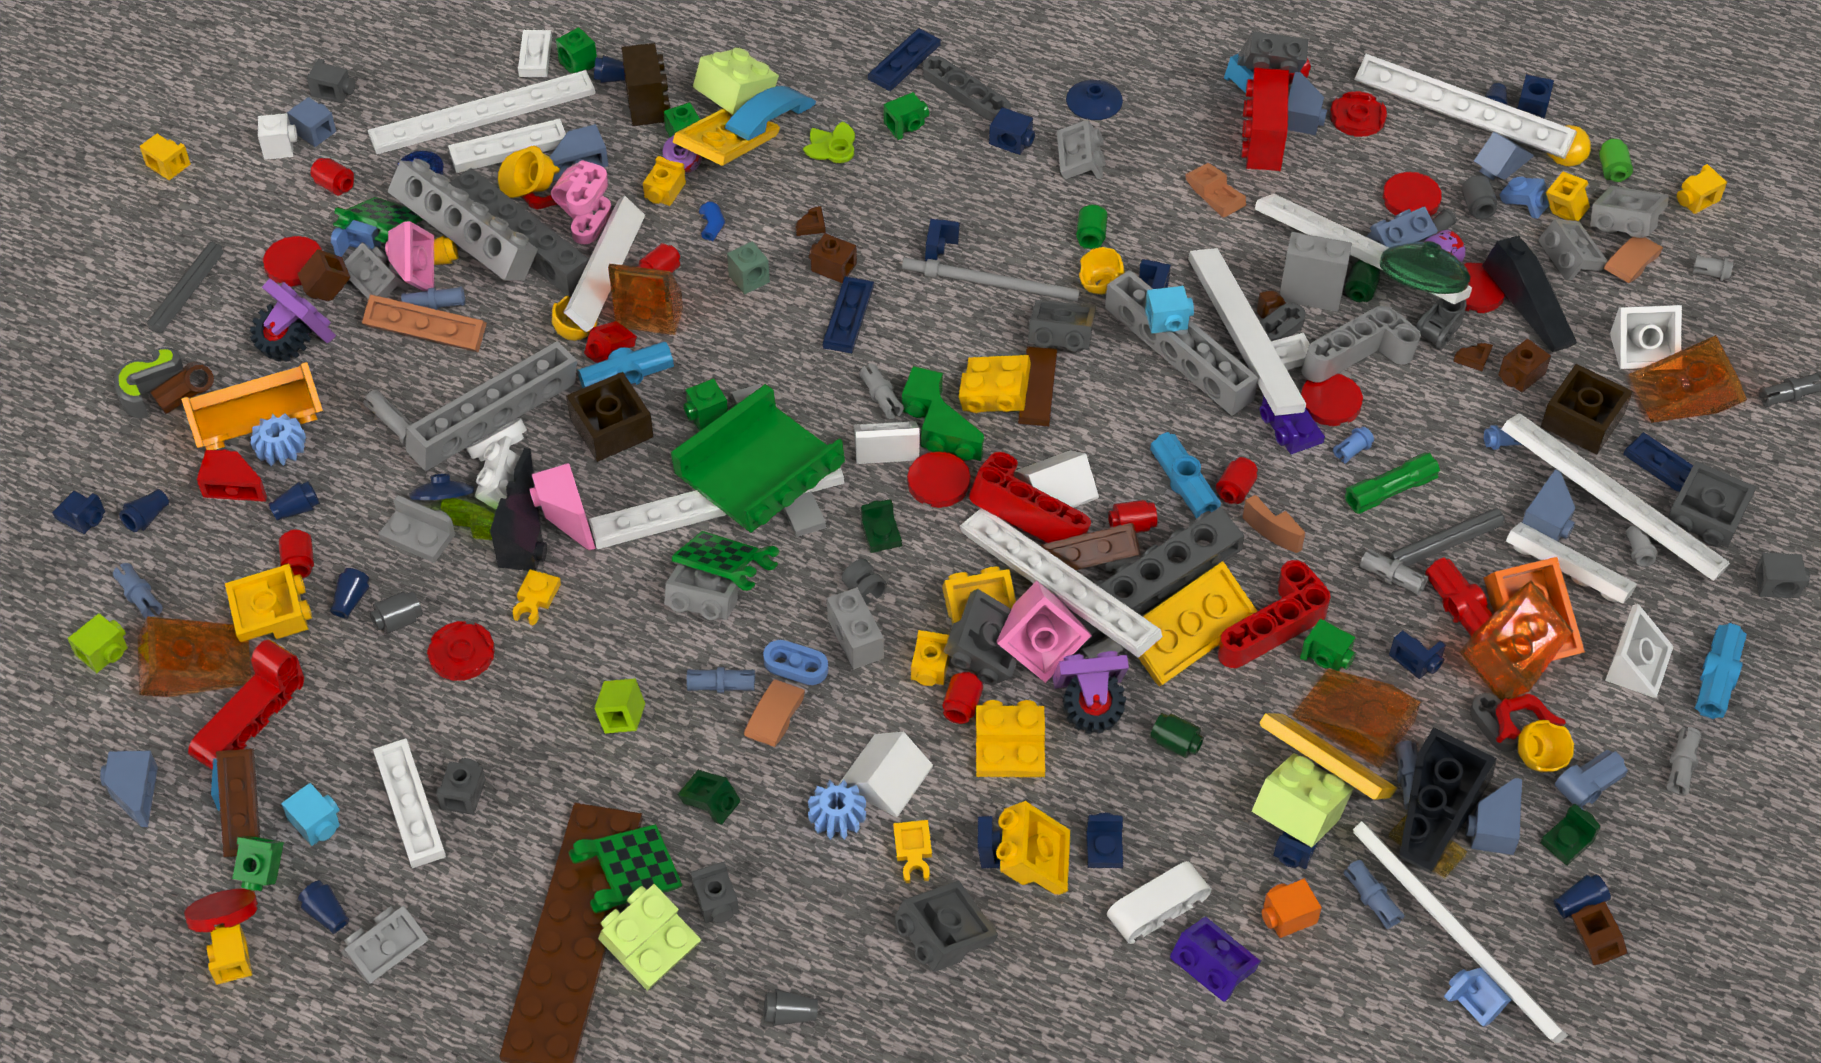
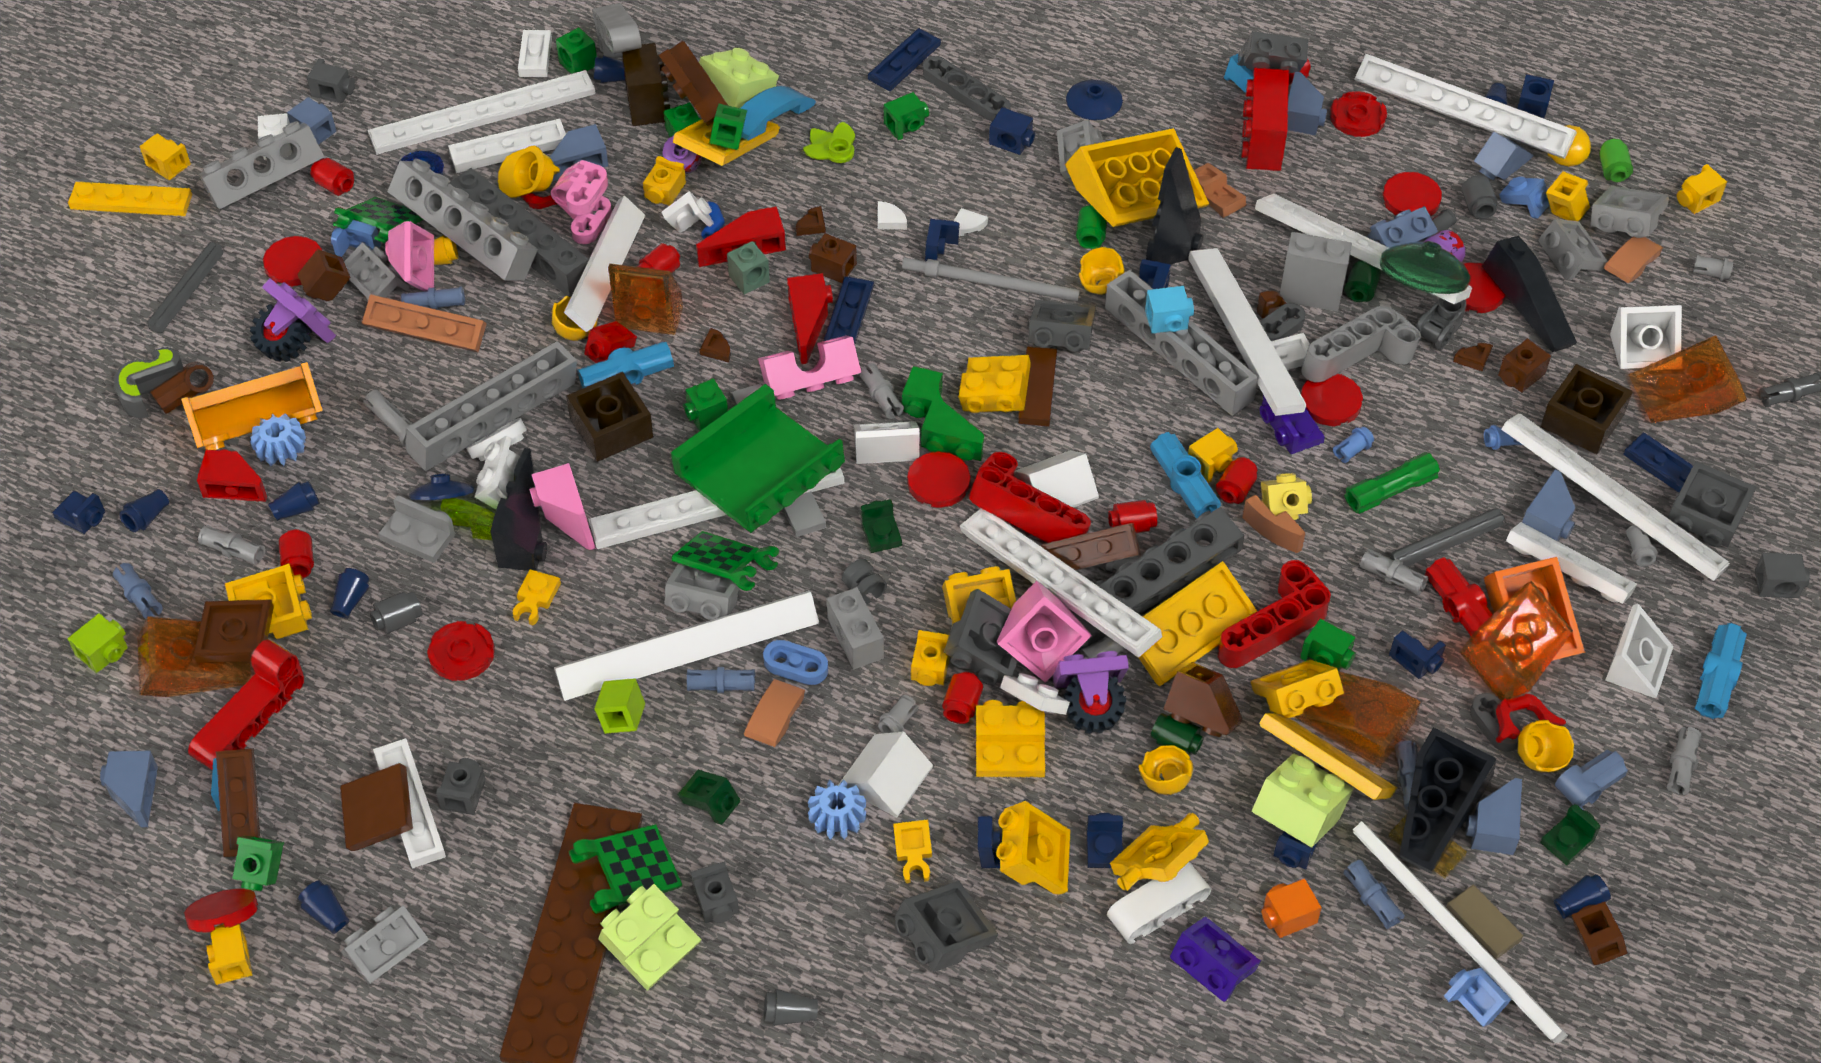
medium azure brick [281,783,340,846] -> none
none -> yellow plate [68,182,192,216]
none -> reddish brown tile [194,599,274,663]
none -> light grey brick [198,121,324,209]
none -> light grey pin [198,525,266,565]
none -> reddish brown tile [340,763,413,851]
none -> white tile [554,591,819,701]
none -> light grey beam [592,3,642,58]
none -> reddish brown bracket [659,41,729,126]
none -> white bracket [661,191,714,232]
none -> red slope [696,206,786,267]
none -> reddish brown tile [700,328,731,363]
none -> green brick [709,104,747,150]
none -> bright pink arch [758,335,861,400]
none -> red slope [787,273,833,364]
none -> white tile [878,201,907,230]
none -> light grey pin [878,695,919,733]
none -> white tile [954,208,988,236]
none -> white plate [1000,673,1070,715]
none -> yellow slope [1065,128,1209,227]
none -> yellow plate [1110,813,1209,891]
none -> yellow hair [1139,745,1193,795]
none -> black wedge [1146,147,1204,265]
none -> reddish brown slope [1163,662,1243,737]
none -> yellow brick [1188,428,1238,483]
none -> yellow plate [1250,660,1344,718]
none -> light yellow brick [1261,473,1312,520]
none -> dark tan tile [1446,884,1523,959]

